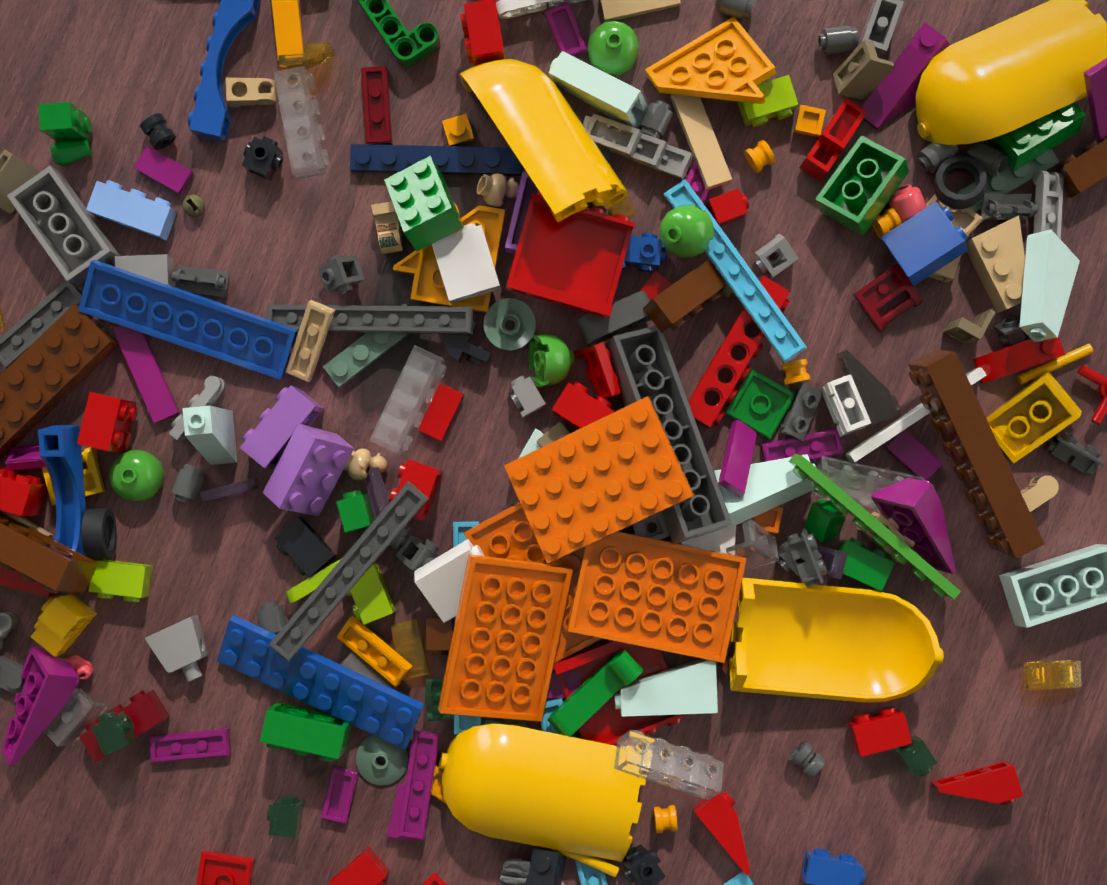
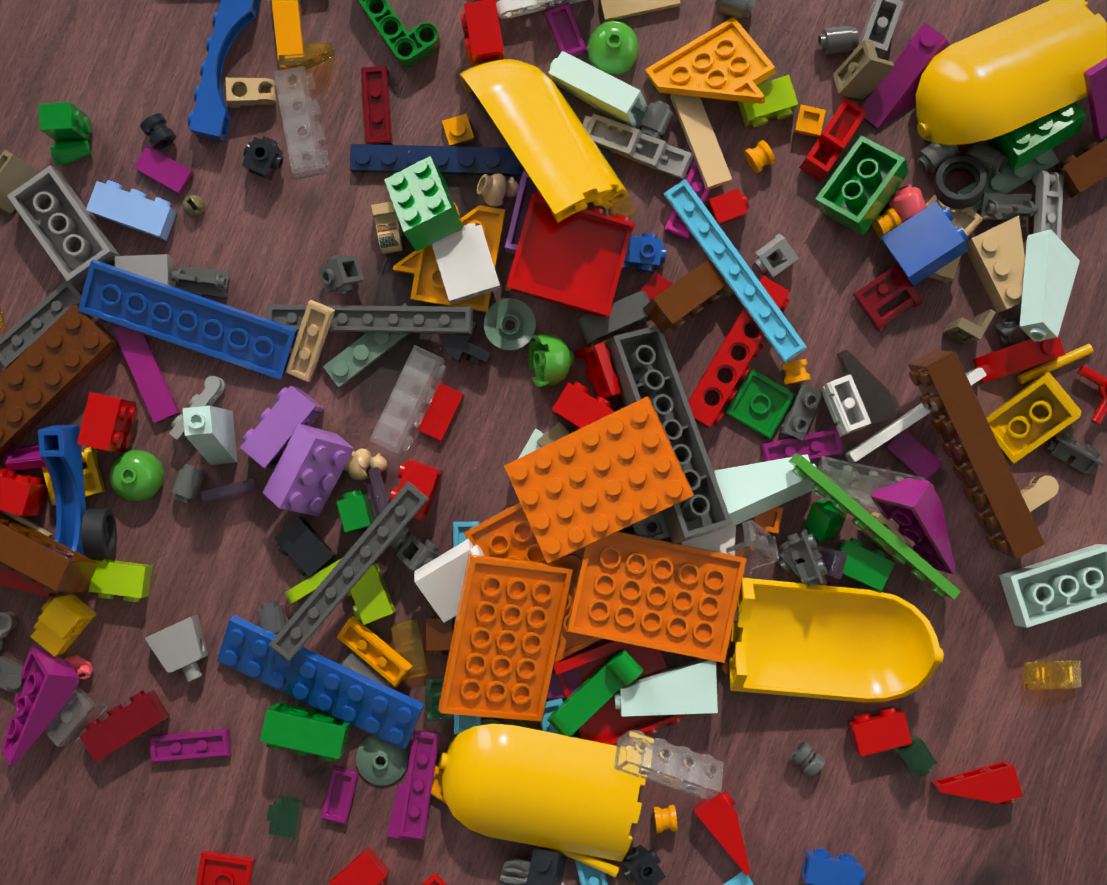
clear green brick [91,710,137,756] -> none
light grey brick [510,376,546,418] -> none
bright green cylinder [659,204,714,258] -> none
magenta tile [718,419,757,497] -> none

